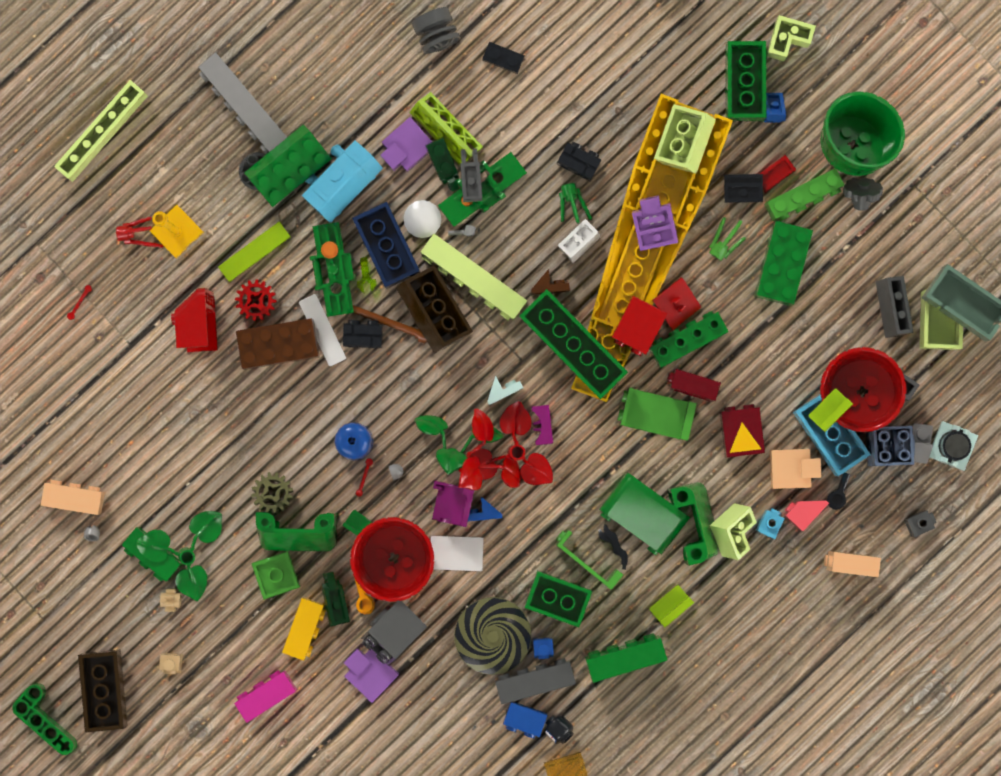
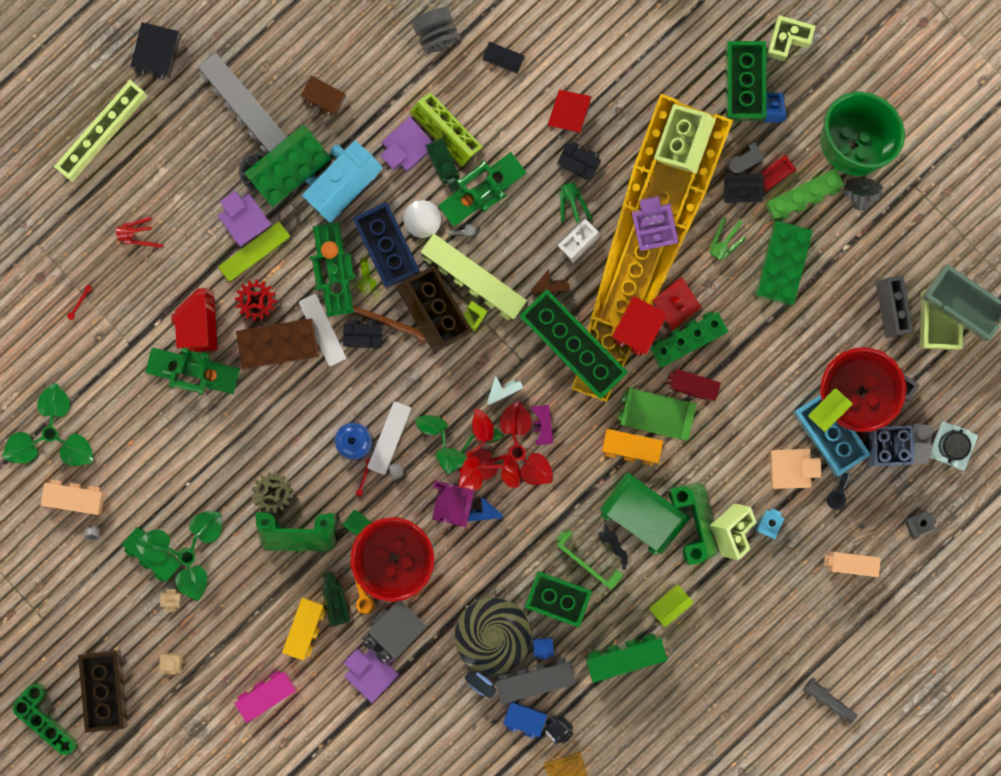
yellow tile [150,205,204,259] -> none
bright green tile [251,551,300,600] -> none
white sticker [431,536,483,571] -> none
dark grey hinge [460,148,482,202] -> none
dark red brick [720,404,765,458] -> none
coral slope [784,500,829,531] -> none
none -> green plant [2,383,93,466]
none -> black brick [130,22,181,80]
none -> green piece [145,347,240,396]
none -> medium lavender piece [218,191,272,248]
none -> reddish brown brick [301,76,346,117]
none -> white sticker [368,401,411,475]
none -> lime panel [463,301,488,331]
none -> black wheel [465,670,497,698]
none -> red piece [547,89,592,133]
none -> light orange brick [601,429,663,466]
none -> dark grey leg [727,142,765,175]
none -> dark grey pin [803,677,858,724]

